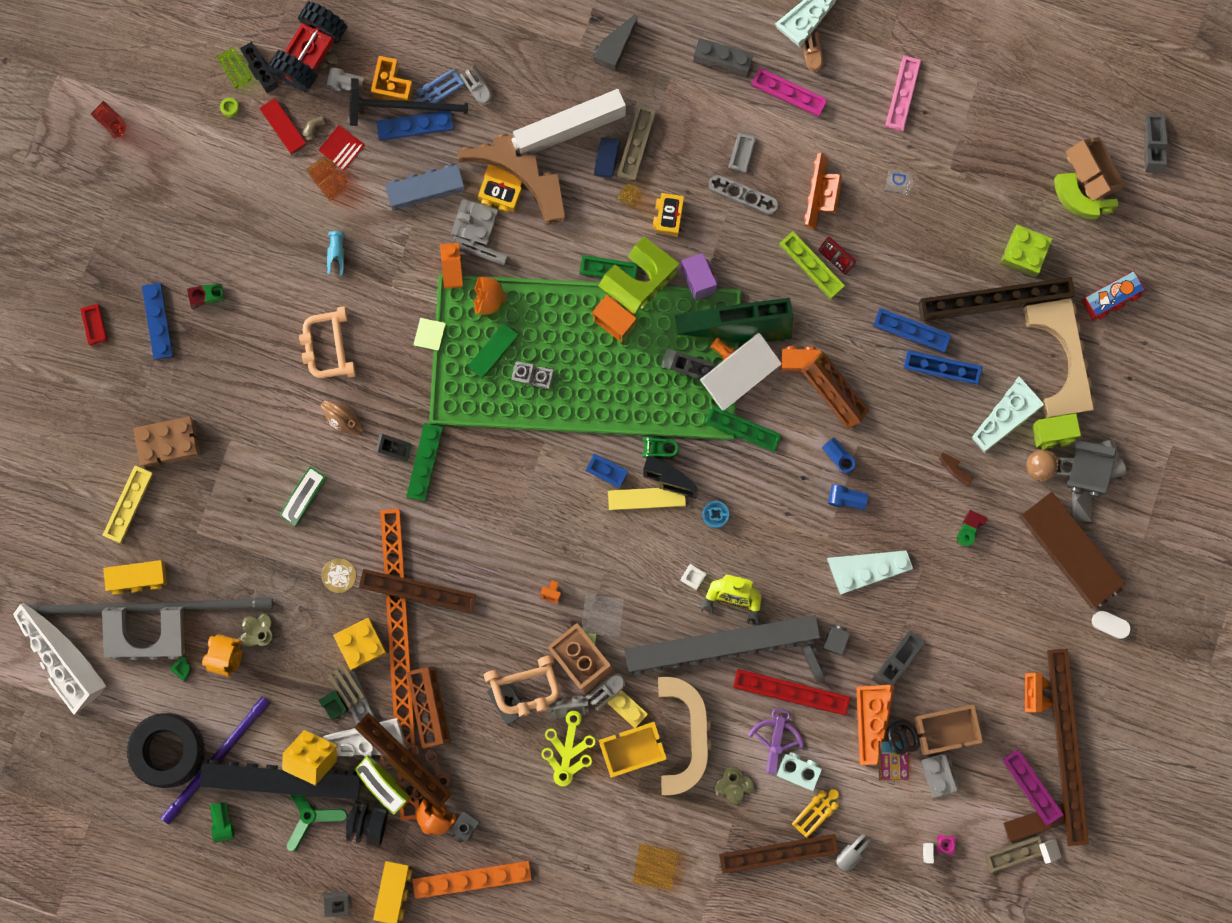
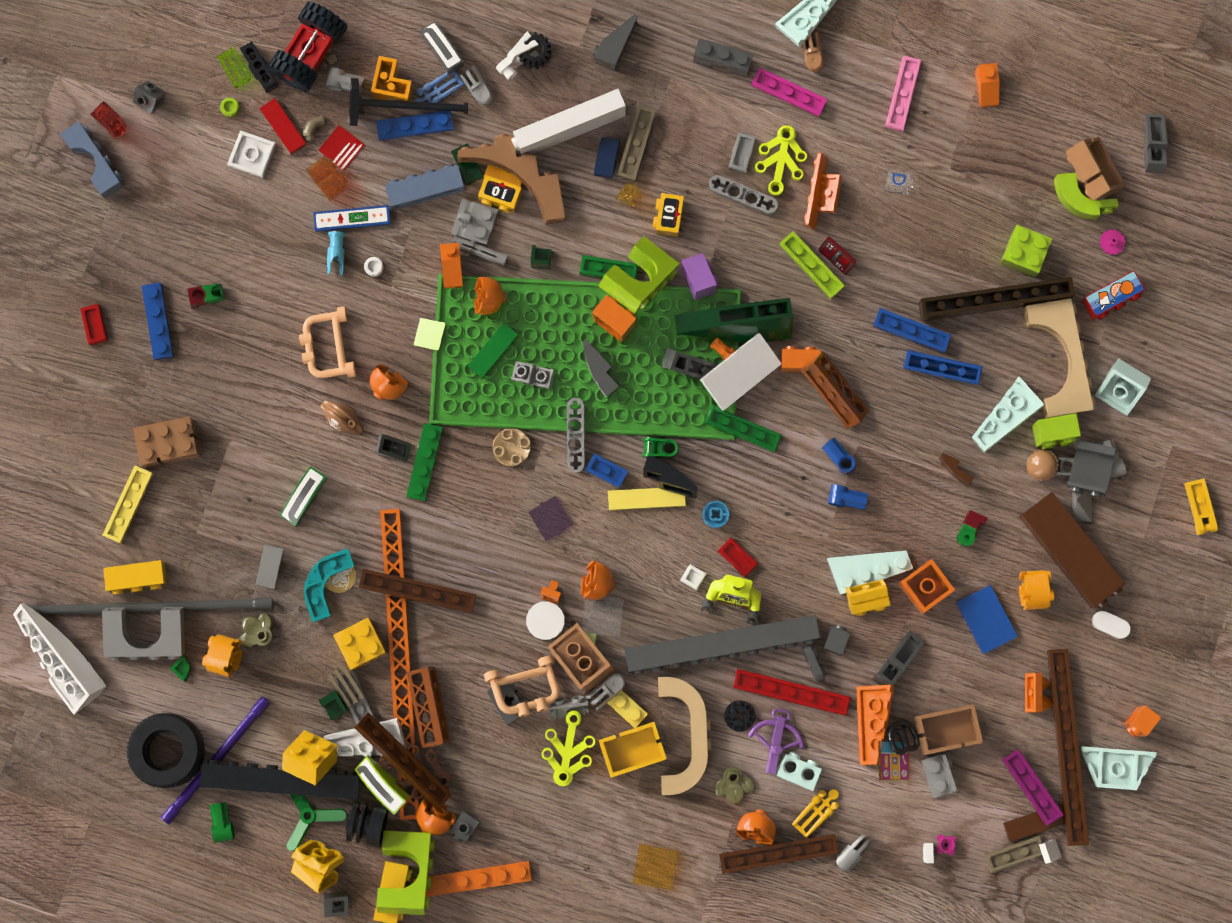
none -> sand blue arch [60,121,123,199]
none -> dark grey brick [133,81,166,114]
none -> white tile [227,130,276,178]
none -> light grey slope [255,544,284,589]
none -> yellow piece [291,840,344,894]
none -> teal plate [304,548,355,623]
none -> tile [313,205,391,232]
none -> white tile [364,257,384,277]
none -> orange cylinder [369,364,408,400]
none -> lime arch [376,831,435,915]
none -> slope [419,21,464,75]
none -> dark green tile [451,143,484,185]
none -> tan dish [492,428,531,466]
none -> white piece [496,31,539,81]
none -> black tyre [518,32,552,69]
none -> white tile [526,602,565,640]
none -> clear purple piece [528,496,573,541]
none -> dark green panel [531,245,552,269]
none -> light grey beam [567,398,585,473]
none -> orange cylinder [581,561,615,601]
none -> dark grey slope [583,339,619,399]
none -> red tile [717,538,758,578]
none -> black gear [724,700,755,732]
none -> orange cylinder [736,809,776,845]
none -> neon yellow plant [755,125,807,196]
none -> yellow brick [845,579,890,616]
none -> orange brick [898,559,955,615]
none -> blue tile [956,585,1018,654]
none -> orange slope [975,63,999,108]
none -> light orange brick [1019,570,1054,610]
none -> light aqua wing [1080,746,1157,790]
none -> light aqua slope [1094,358,1151,416]
none -> dark pink piece [1099,229,1126,255]
none -> orange brick [1123,705,1161,737]
none -> yellow plate [1184,478,1218,535]

